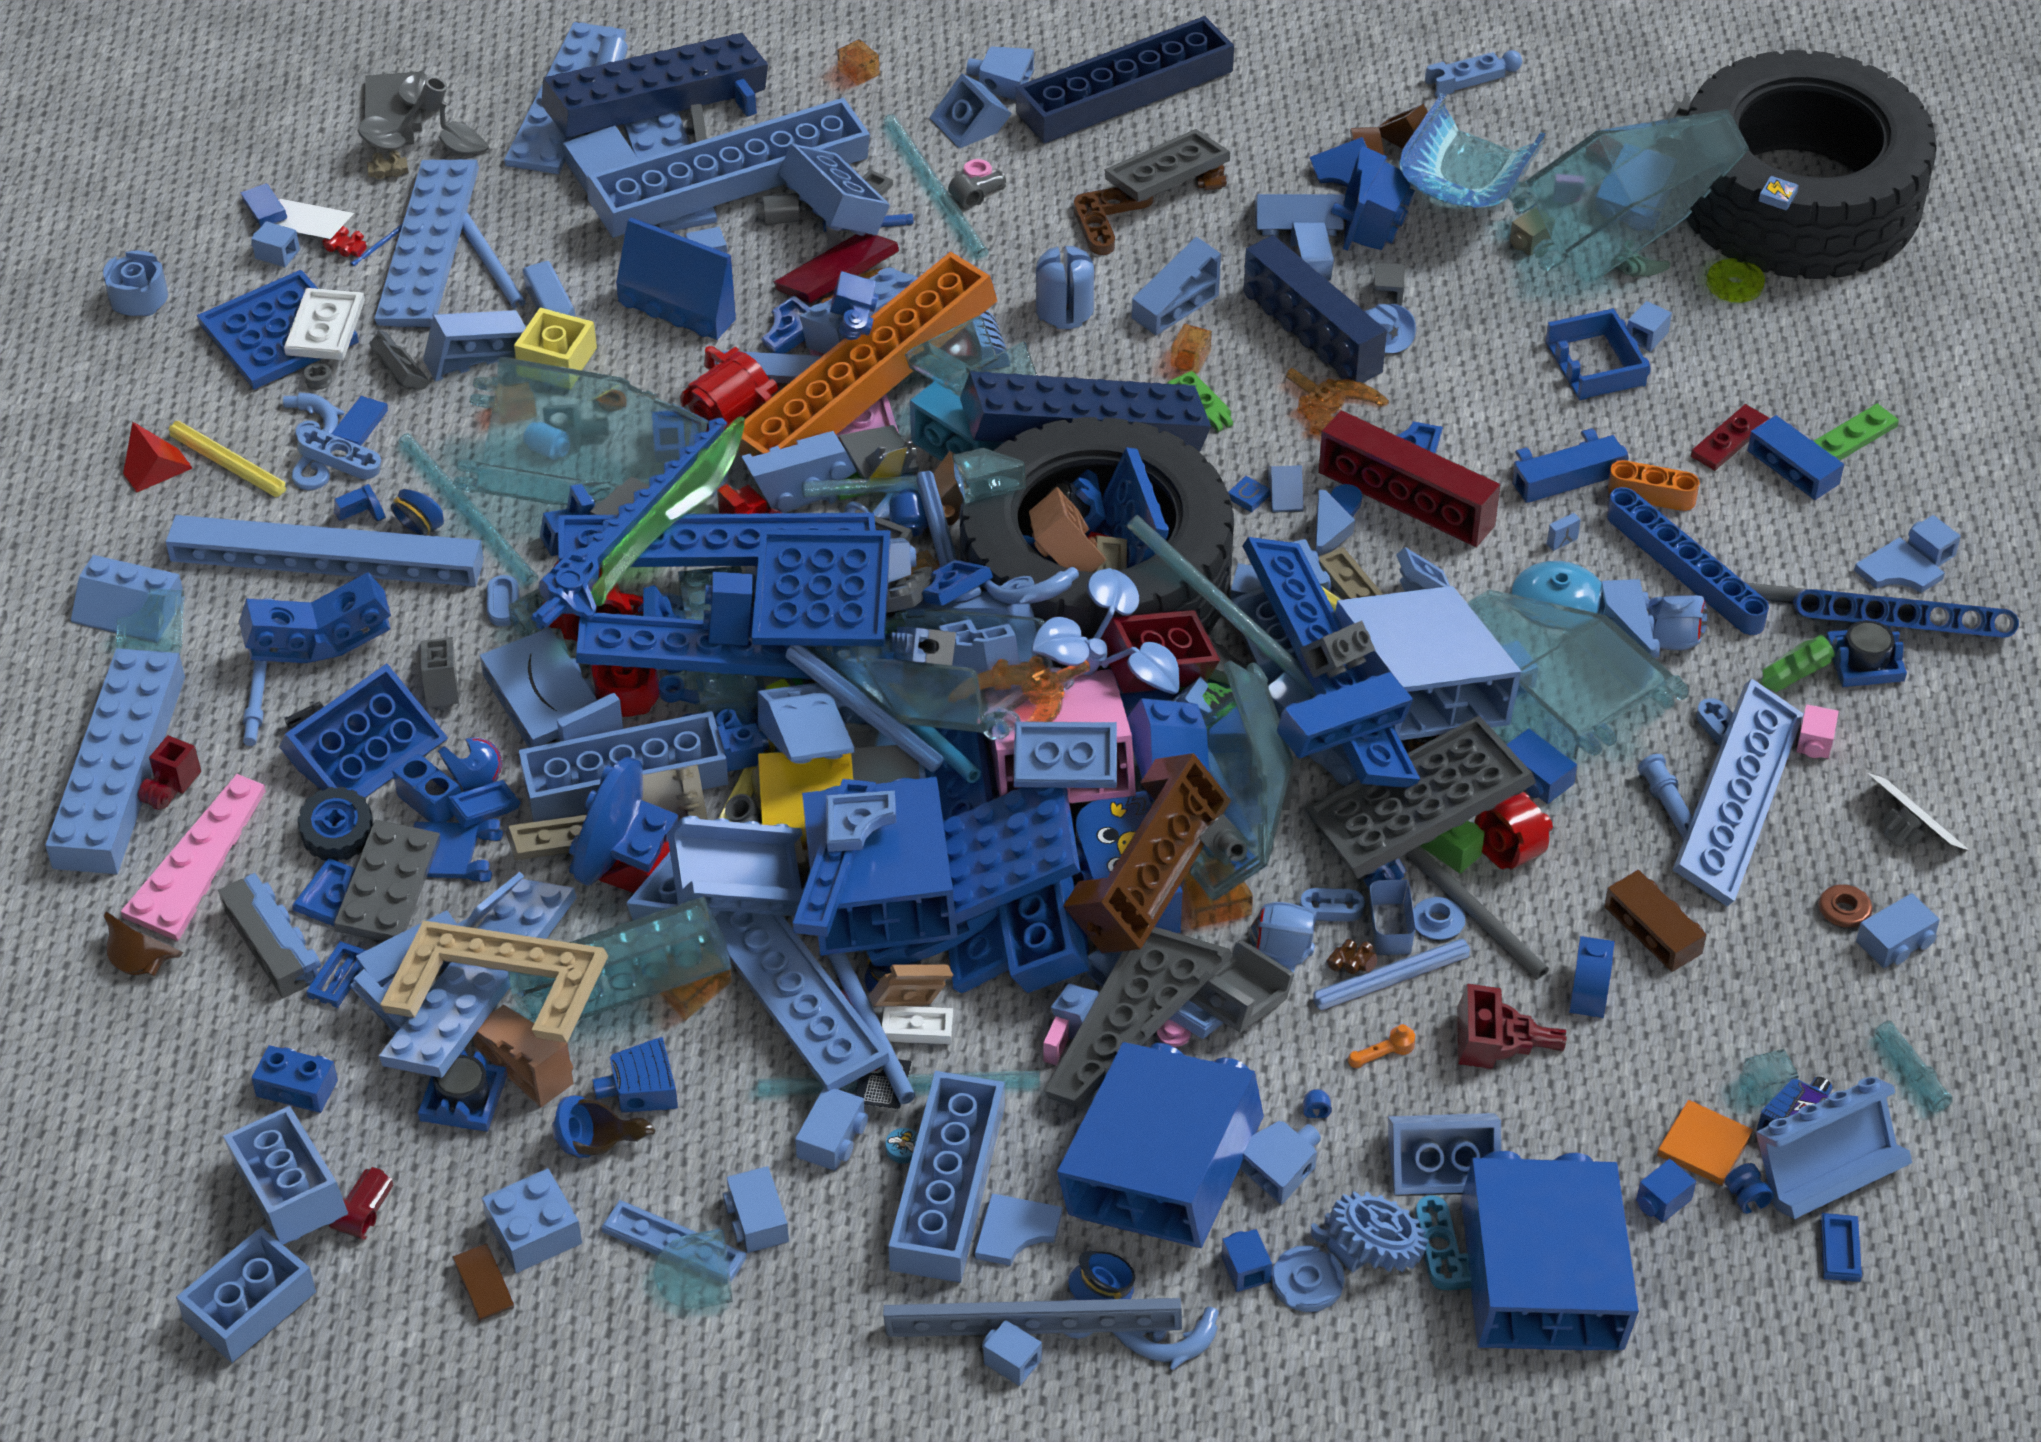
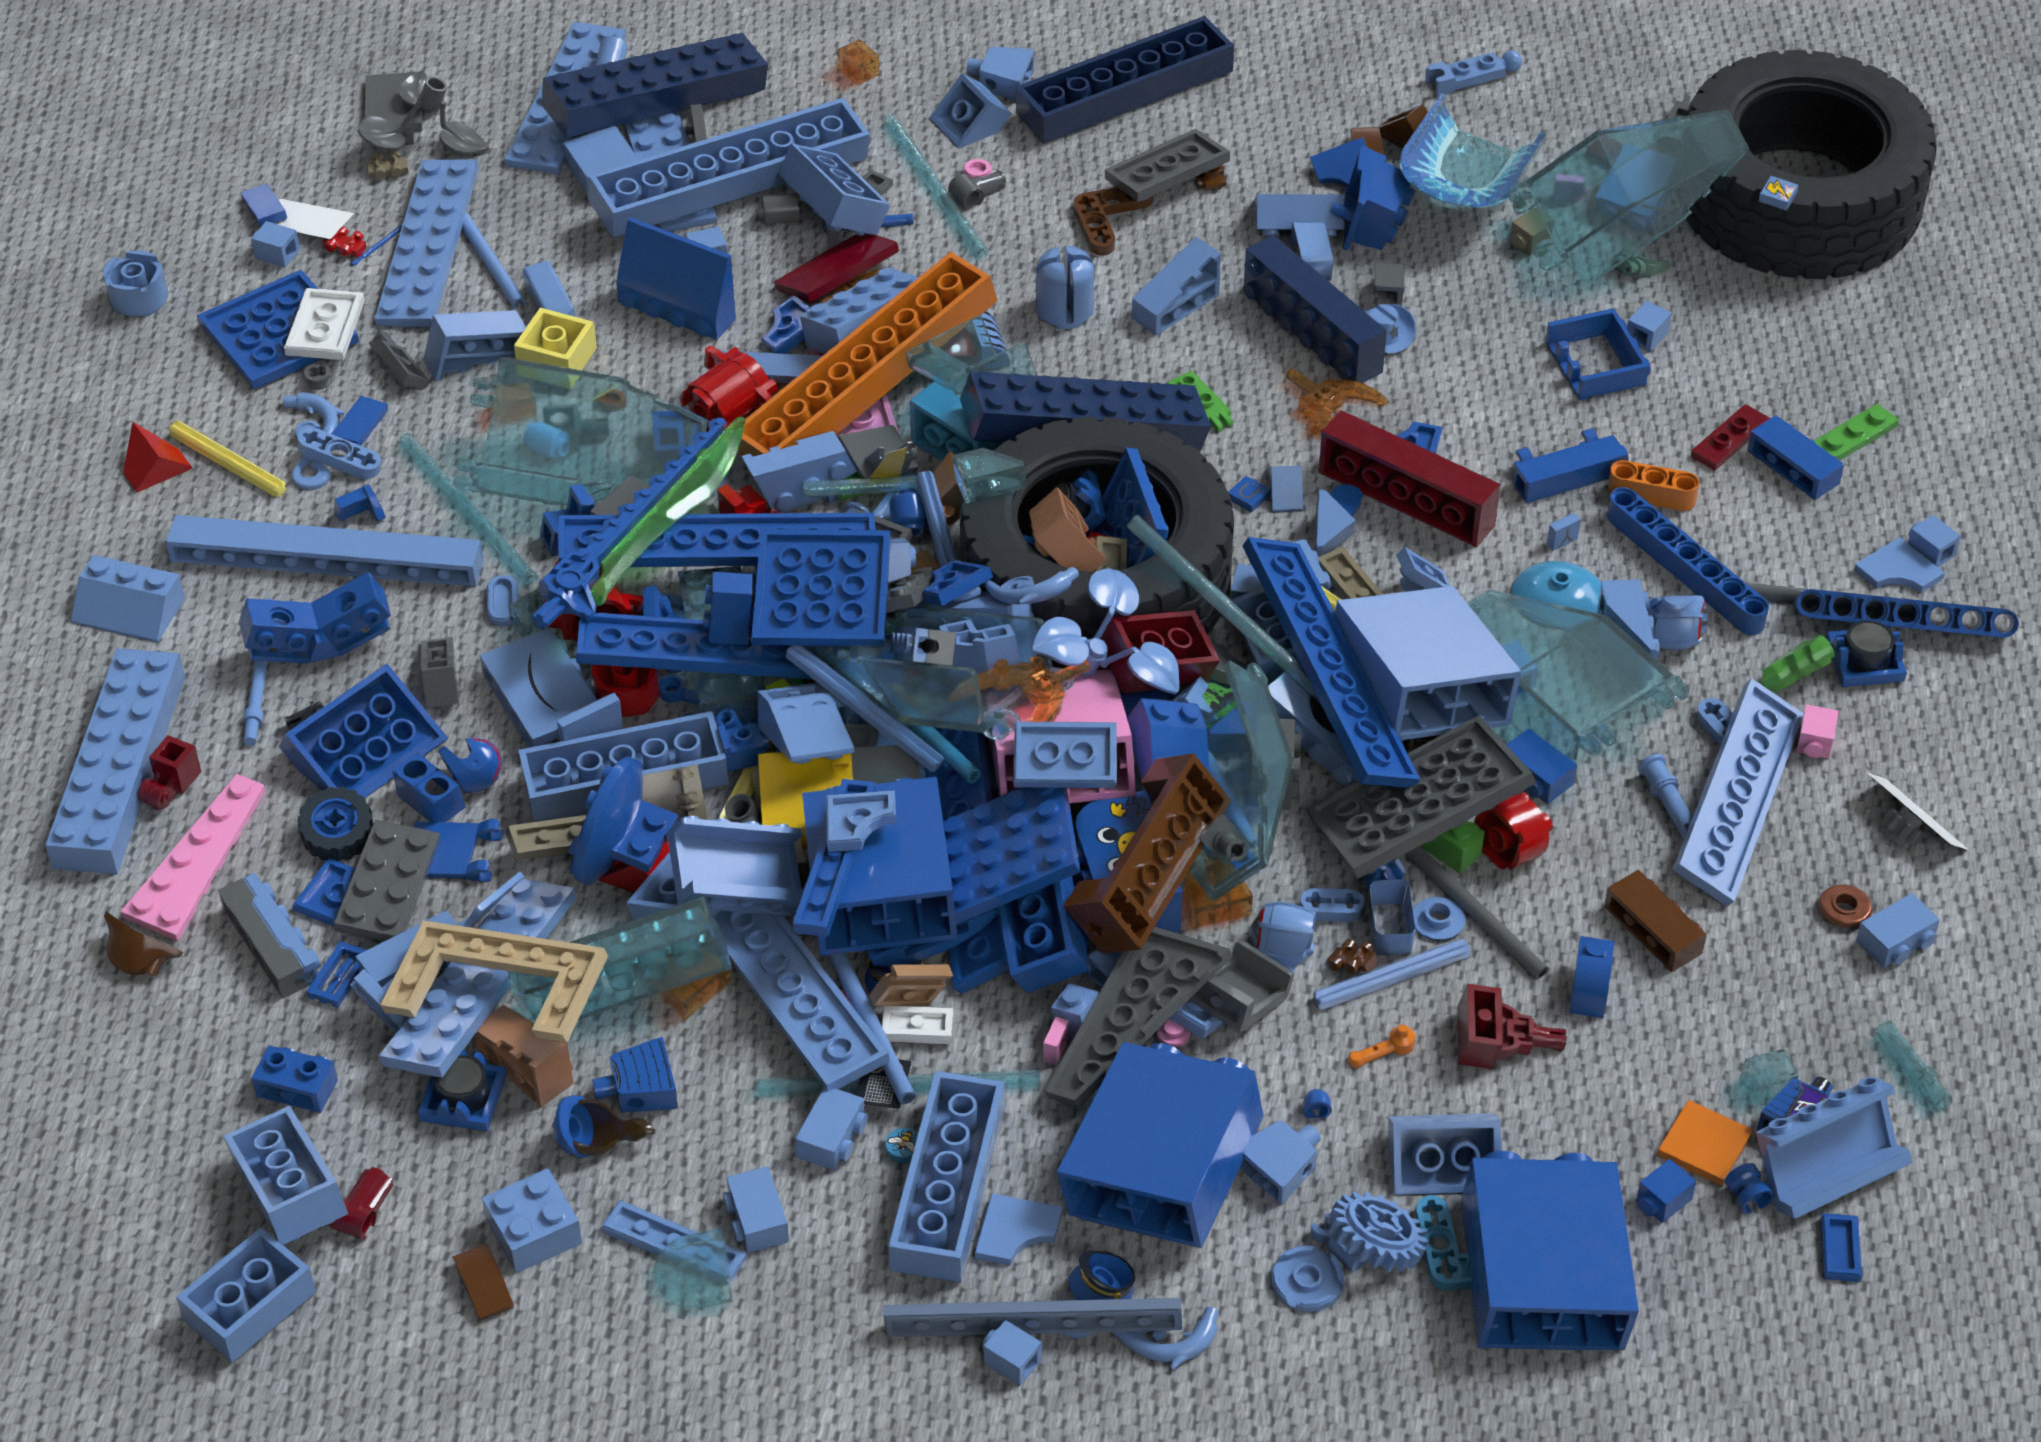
clear light blue tile [116,588,185,654] -> none
blue piece [390,489,444,536] -> none
blue tile [446,780,521,828] -> none
blue tile [734,78,757,117] -> none
brick [830,271,879,340] -> none
clear orange brick [1171,323,1212,373] -> none
blue brick [1221,1229,1272,1292] -> none
blue brick [1276,672,1413,759] -> none
dark grey brick [1300,620,1375,679] -> none
clear neon green tile [1706,258,1765,303] -> none

